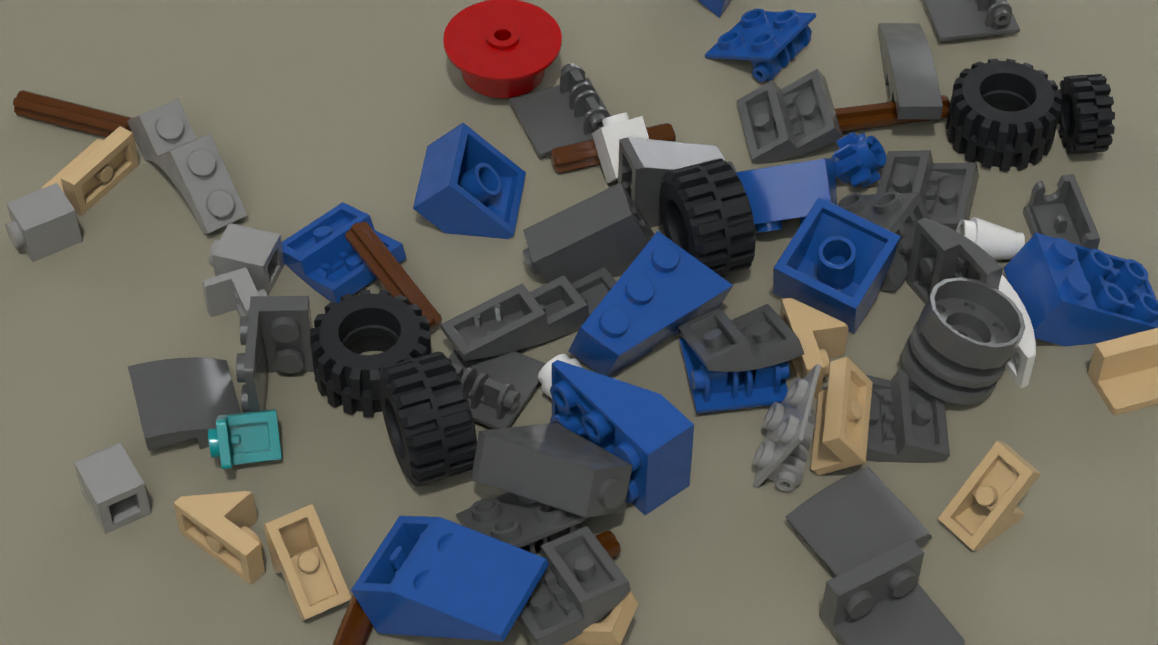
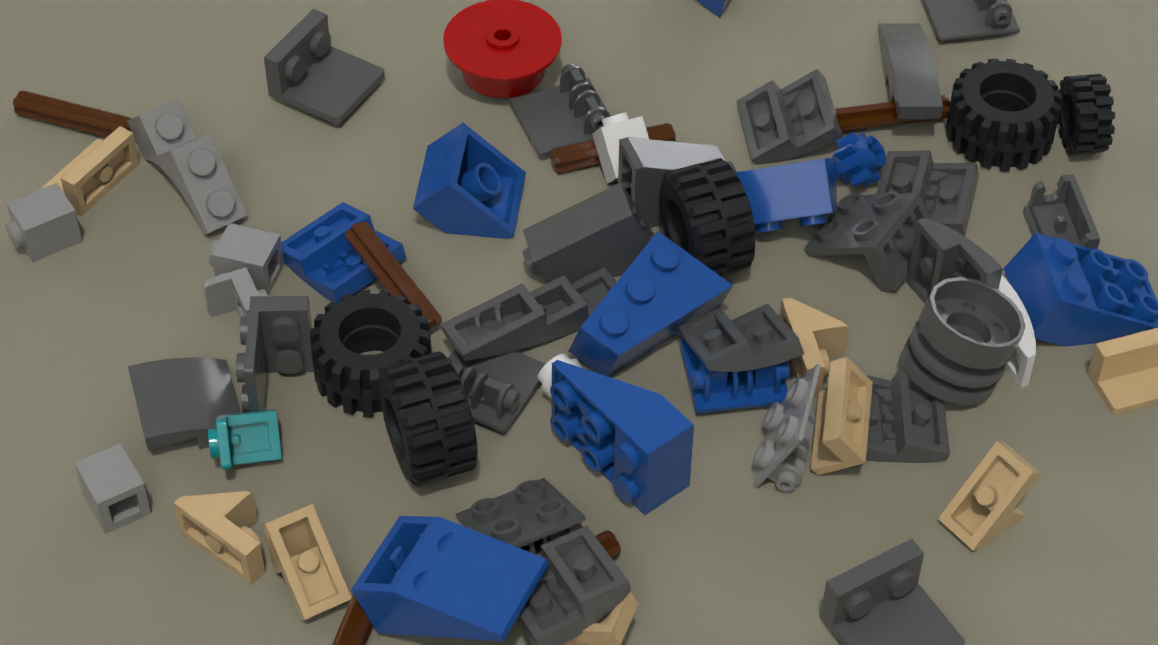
dark grey slope [471,423,632,518] -> none
blue hinge [705,9,816,82] -> none
blue slope [773,197,901,334] -> none
dark grey slope [785,466,932,577] -> none
white cone [956,217,1025,260] -> none
none -> dark grey bracket [264,9,385,125]

